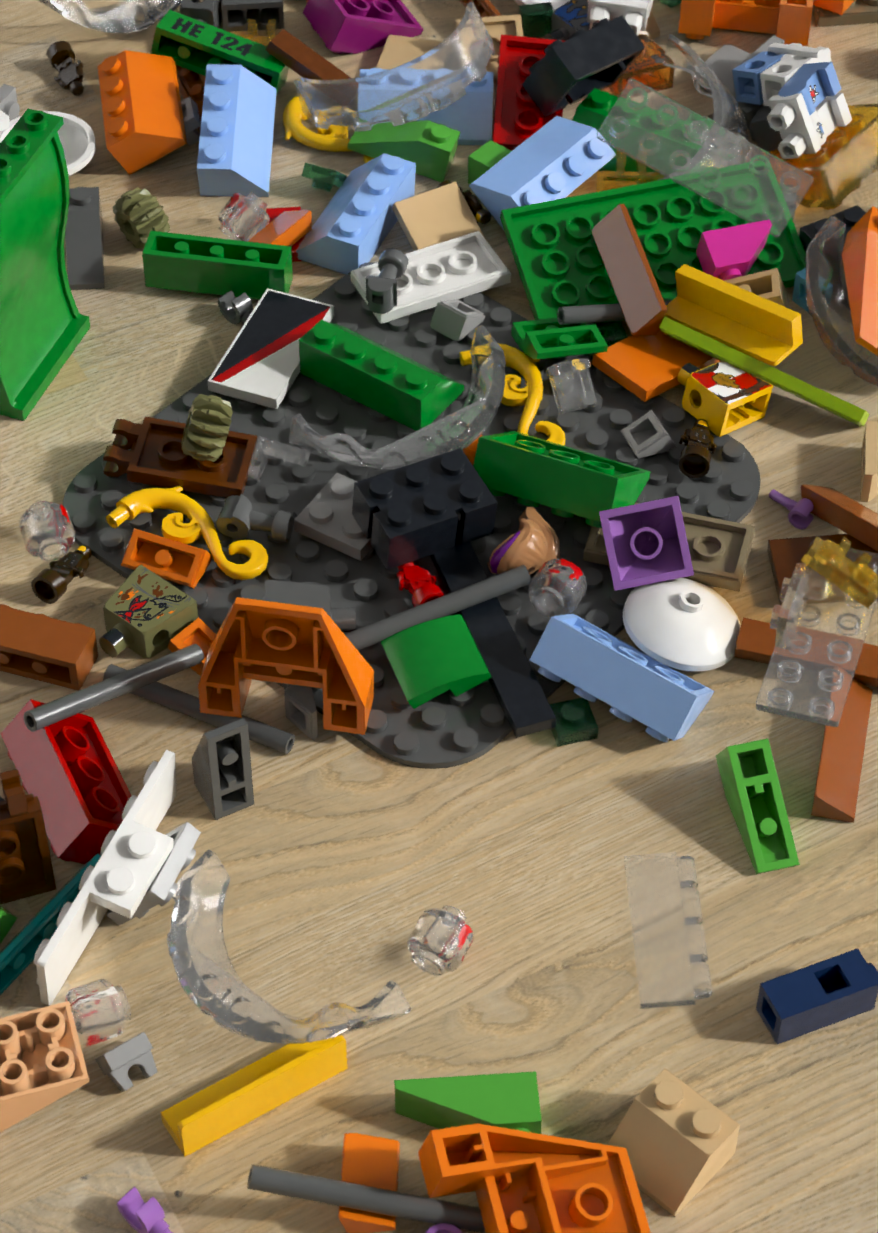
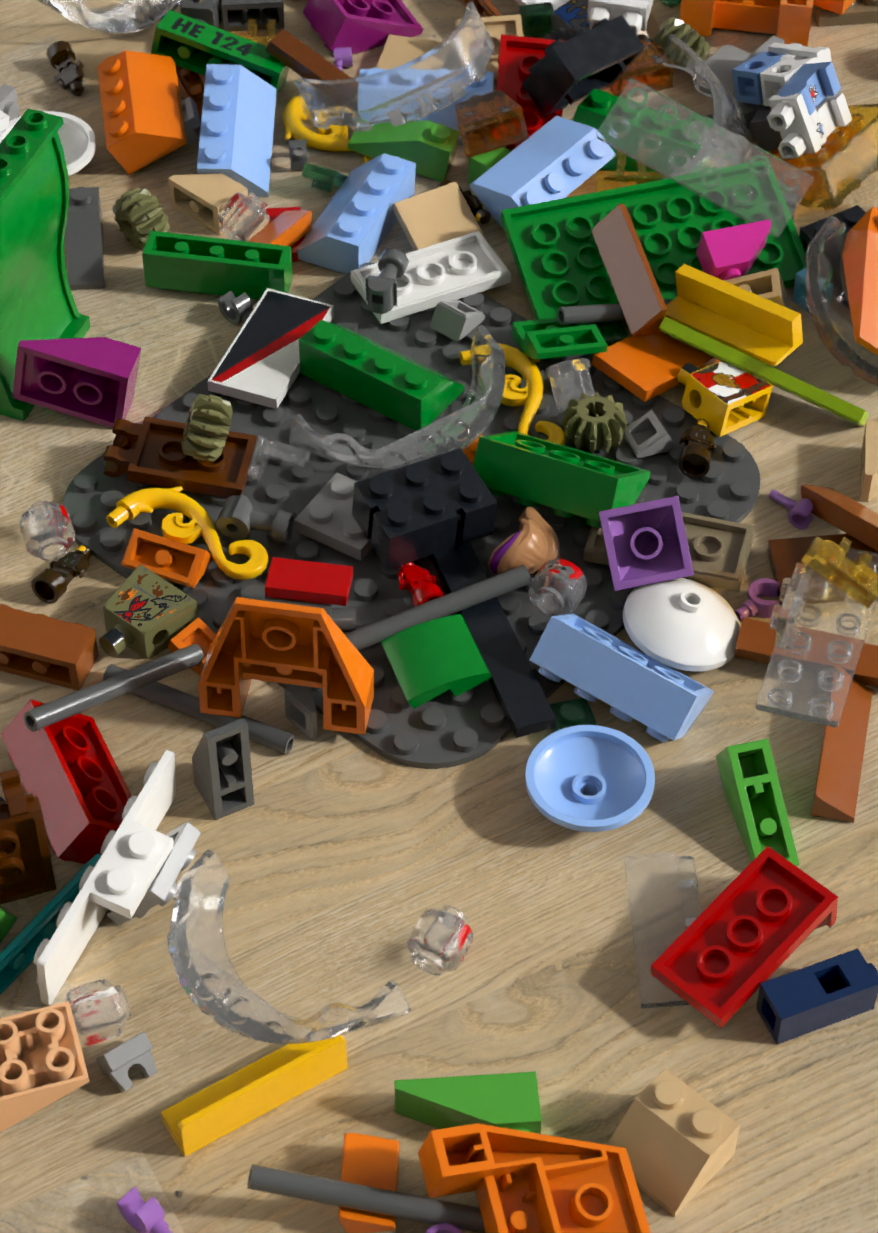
none -> magenta slope [12,337,141,428]
none -> tan slope [168,173,249,235]
none -> red tile [265,557,353,606]
none -> dark grey piece [289,139,308,171]
none -> medium lavender hand [334,47,352,71]
none -> clear orange torso [455,91,529,158]
none -> light blue dish [525,725,655,832]
none -> olive gear [562,391,627,454]
none -> red plate [651,846,838,1028]
none -> olive gear [653,17,710,72]
none -> medium lavender piece [734,578,779,622]

